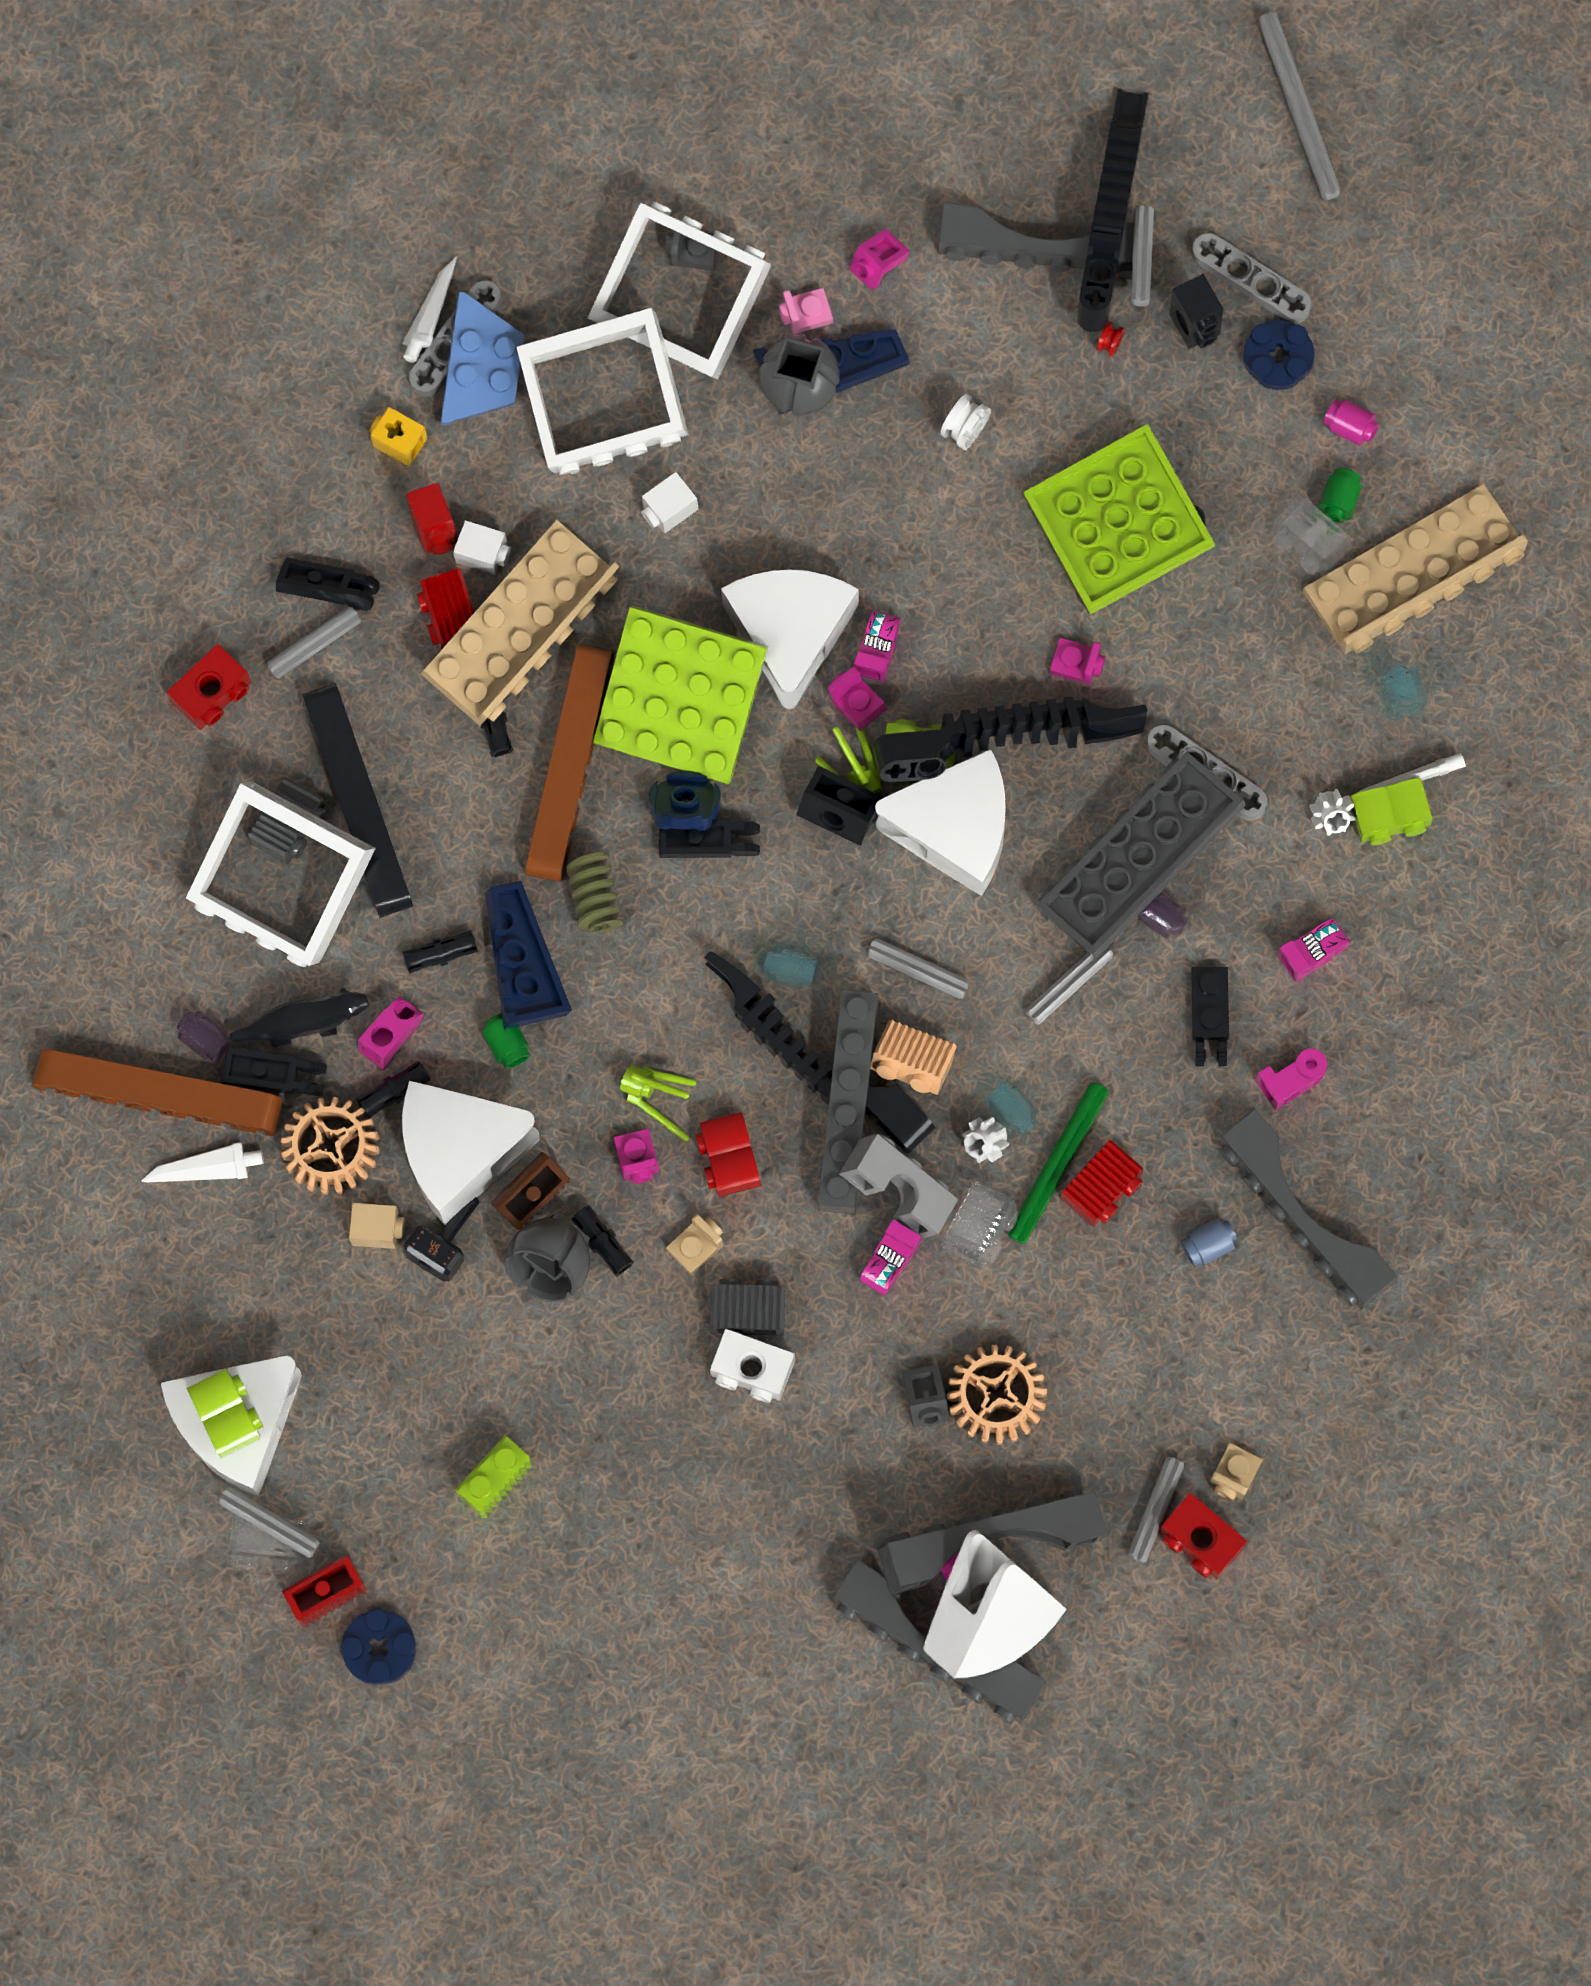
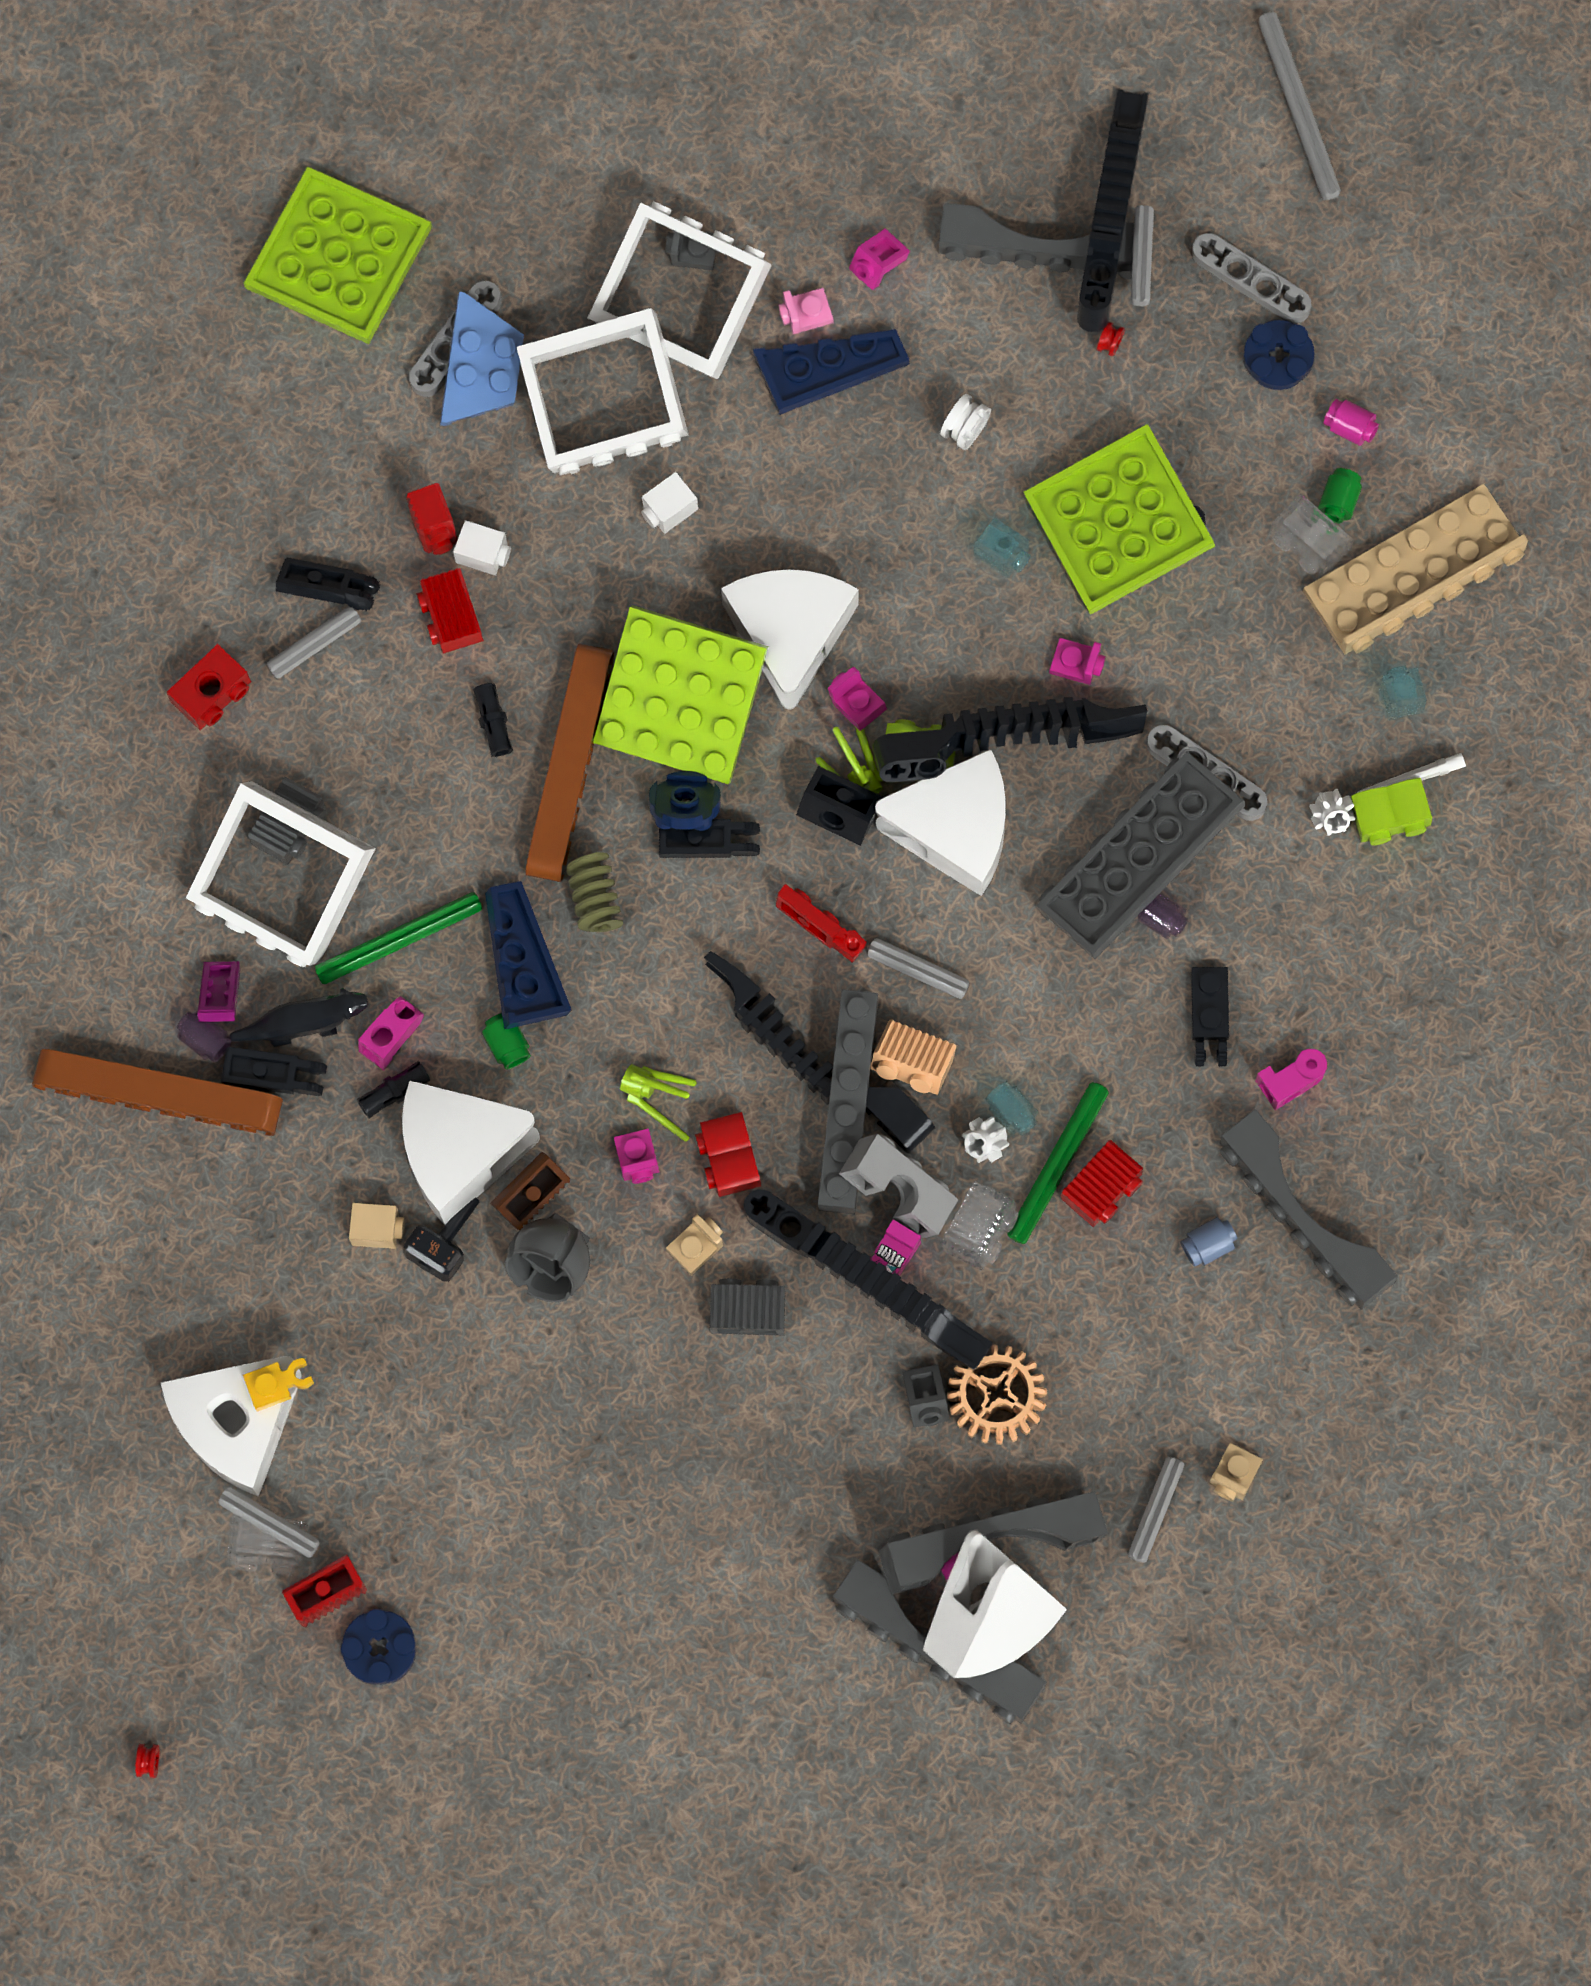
white bar [141,1142,264,1182] -> none
lime brick [186,1369,263,1458] -> none
light nougat gear [281,1097,380,1195] -> none
black beam [302,683,414,918] -> none
yellow brick [370,407,428,466] -> none
white bar [402,256,457,363] -> none
black pin [403,930,478,974] -> none
tan bracket [421,520,620,726] -> none
lime brick [455,1435,532,1518] -> none
black pin [571,1205,634,1277] -> none
white brick [710,1329,795,1403] -> none
dark grey piece [759,334,840,417] -> none
clear light blue brick [763,945,818,988] -> none
dark pink leg [854,610,901,682] -> none
light grey axle [1026,947,1113,1025] -> none
red brick [1160,1493,1247,1580] -> none
black brick [1169,274,1224,349] -> none
dark pink leg [1278,919,1351,982] -> none
none -> red bush [135,1743,160,1778]
none -> magenta plate [197,961,240,1022]
none -> yellow plate [243,1358,314,1412]
none -> lime plate [244,167,432,344]
none -> green axle [315,892,482,984]
none -> black piece [744,1189,993,1371]
none -> red hinge [776,884,867,963]
none -> clear light blue brick [974,517,1031,579]

